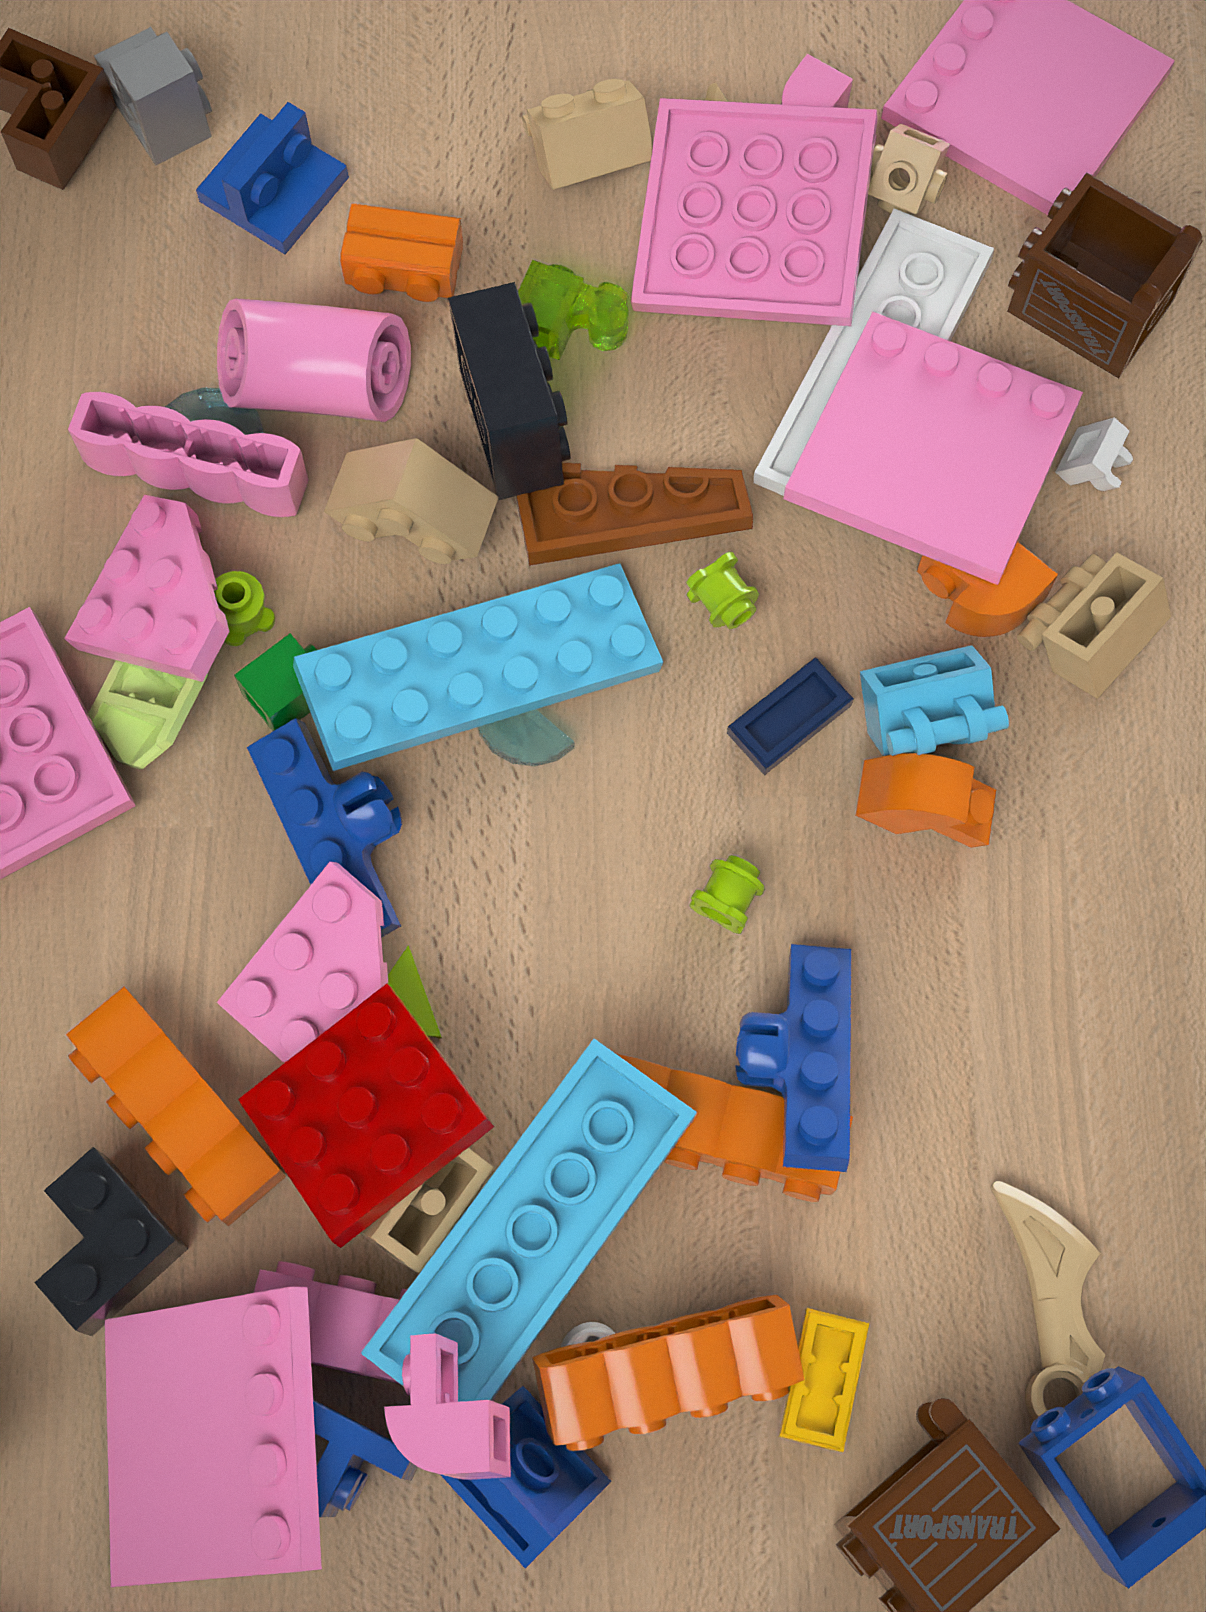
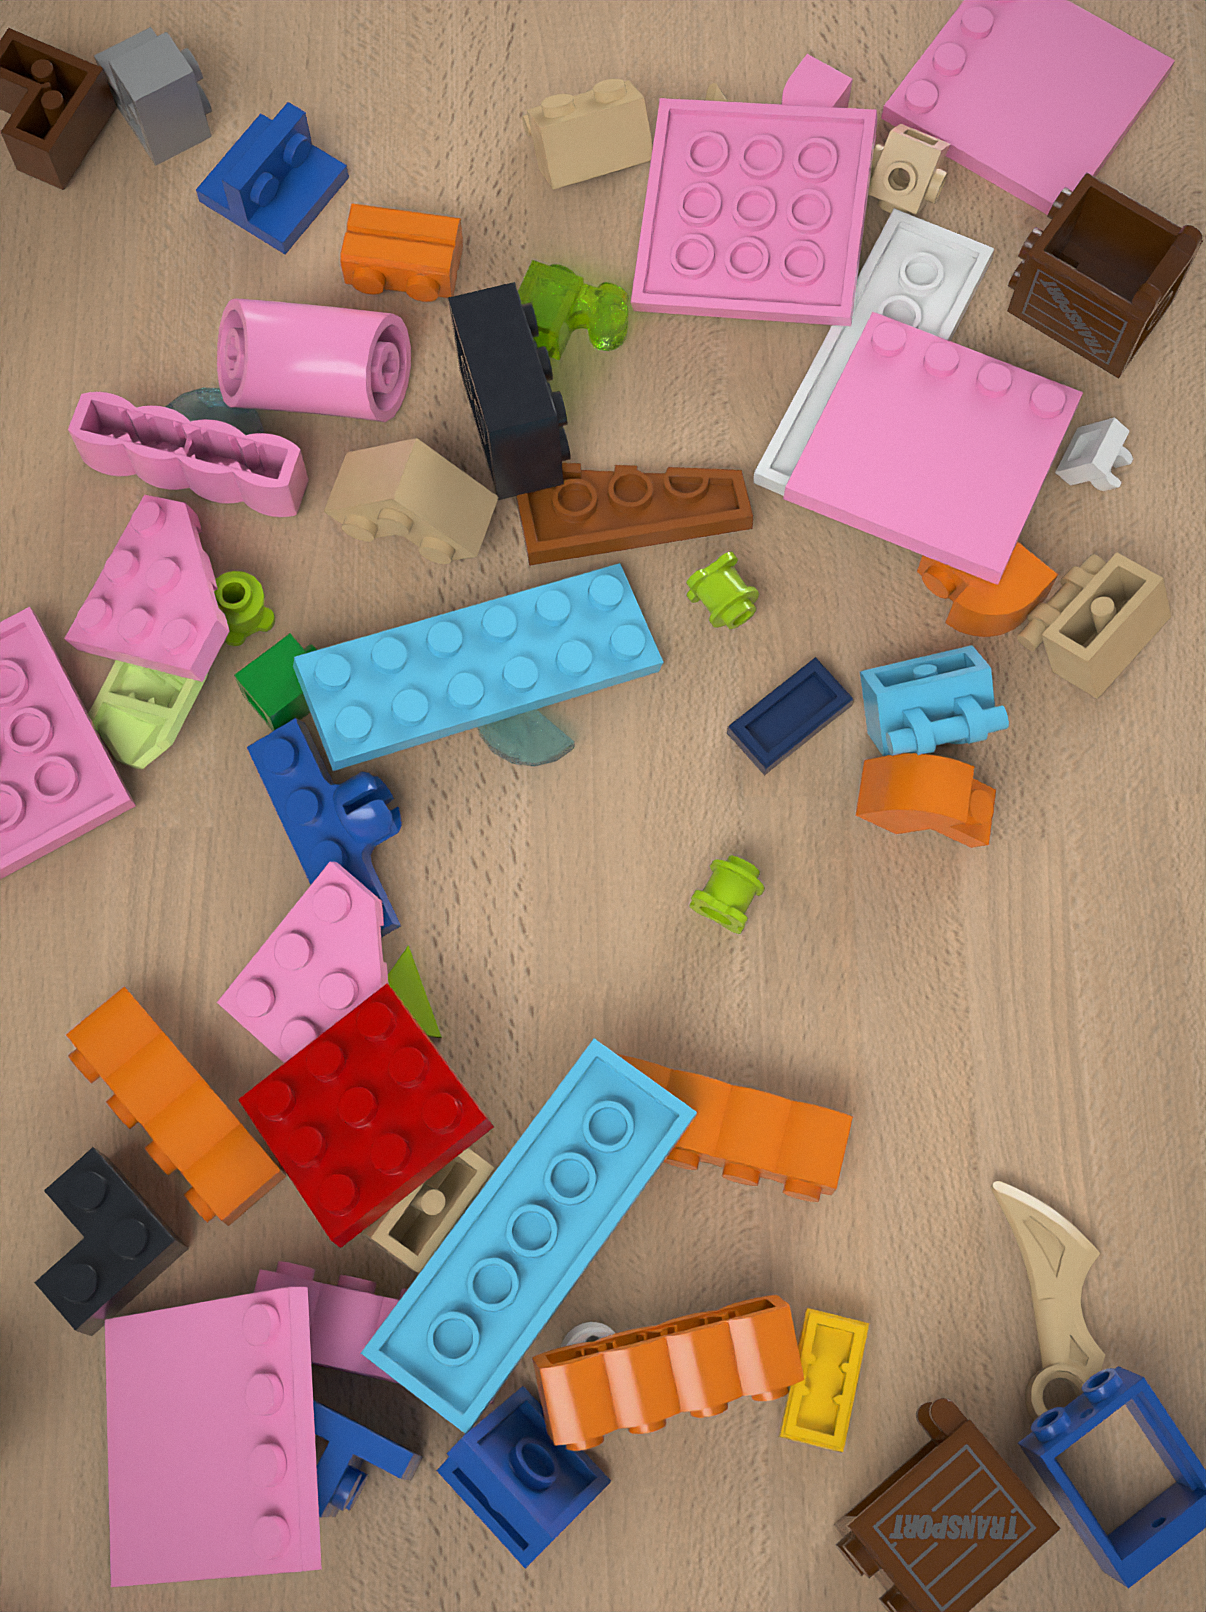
bright pink brick [385,1333,511,1480] -> none
blue plate [735,944,851,1172] -> none

